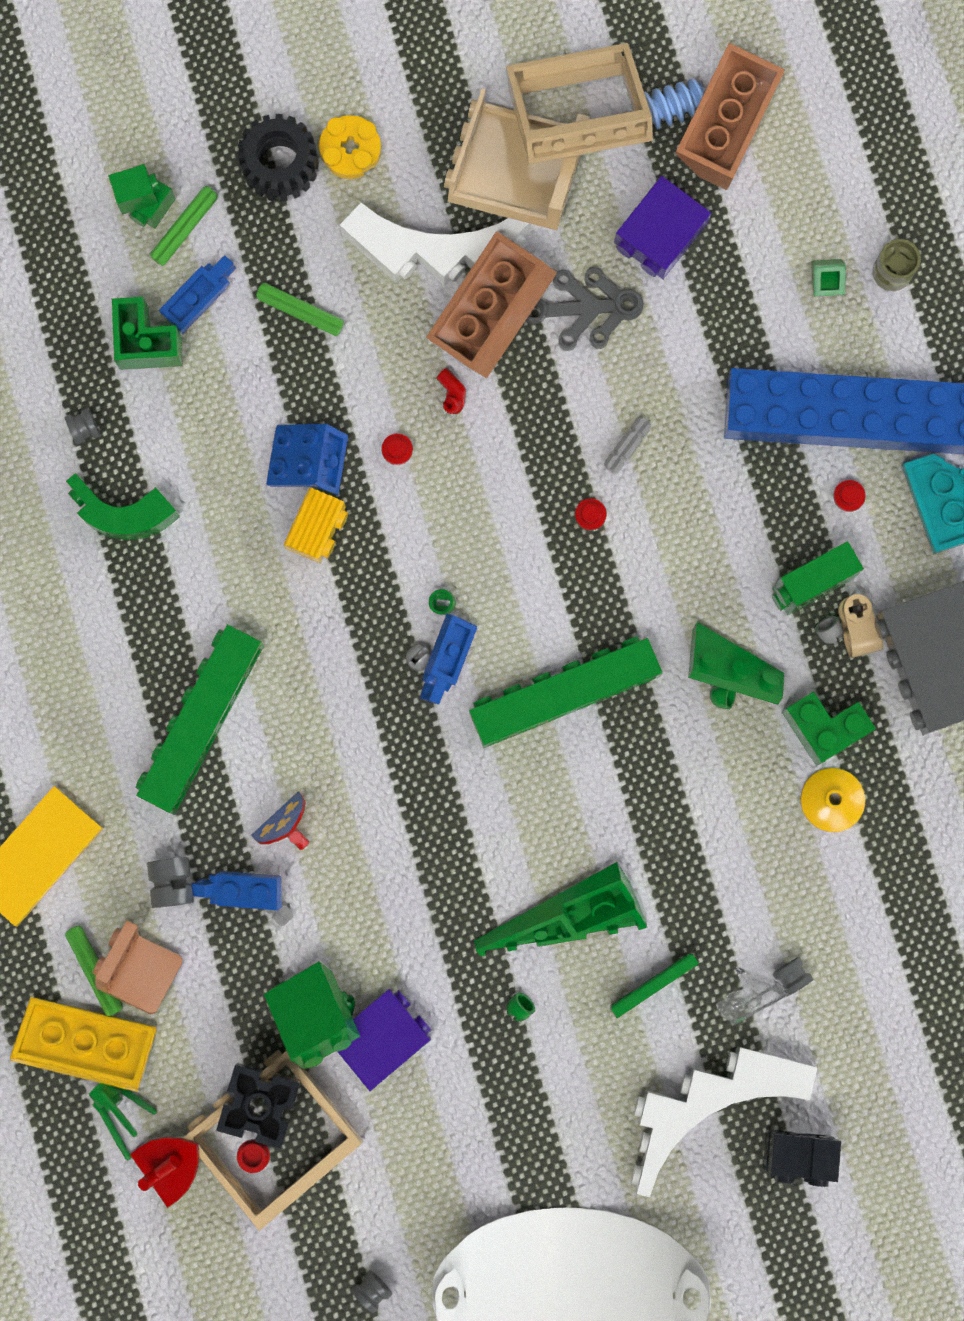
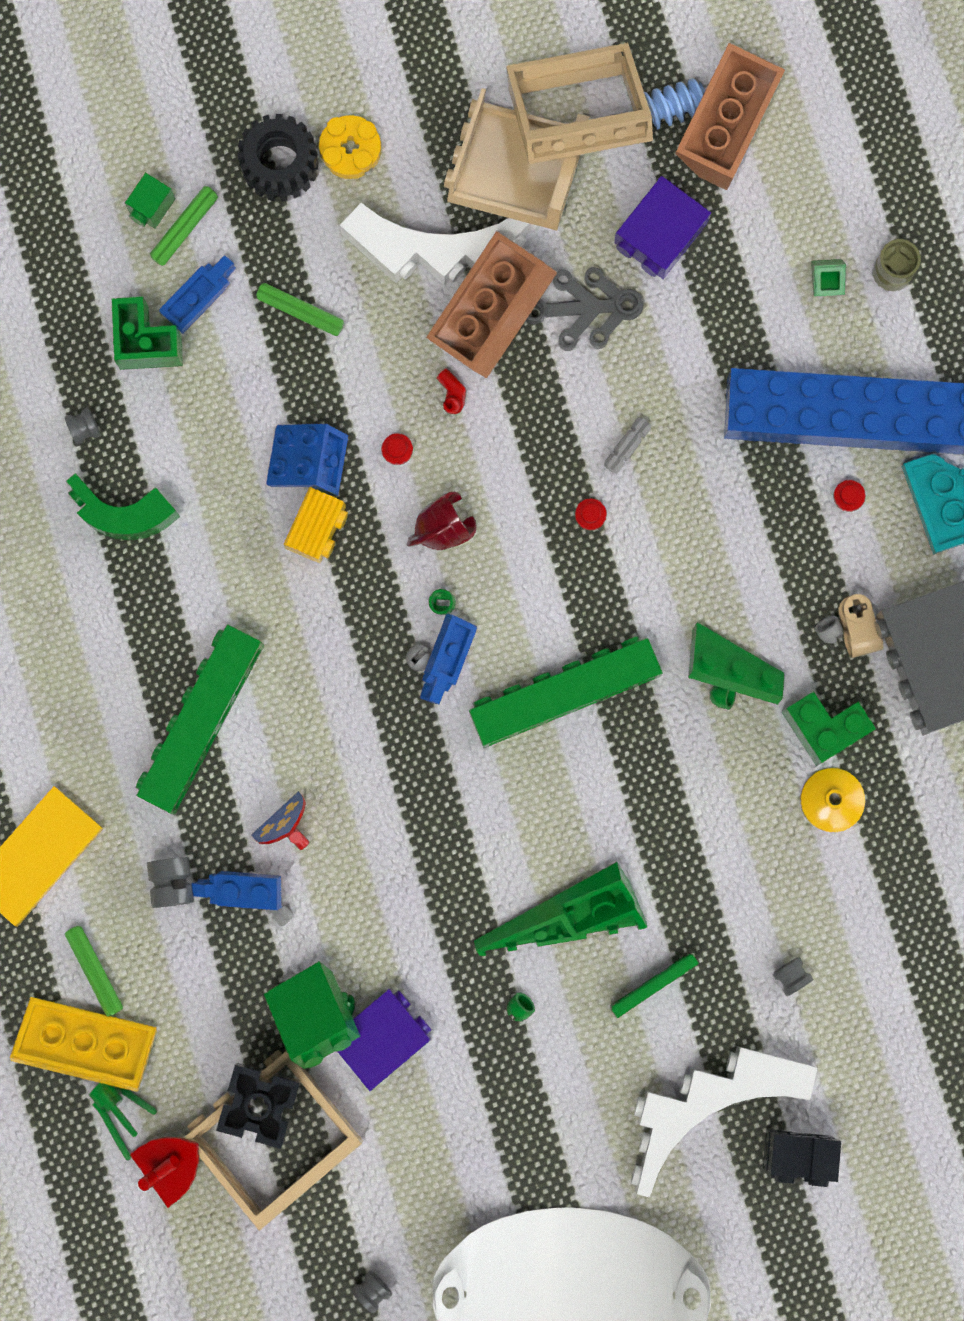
nougat bracket [93,920,182,1014] -> none
green brick [108,164,160,215] -> none
red plate [237,1139,270,1173] -> none
clear slope [716,967,790,1025] -> none
green brick [772,541,864,615] -> none
none -> dark red helmet [406,491,477,550]

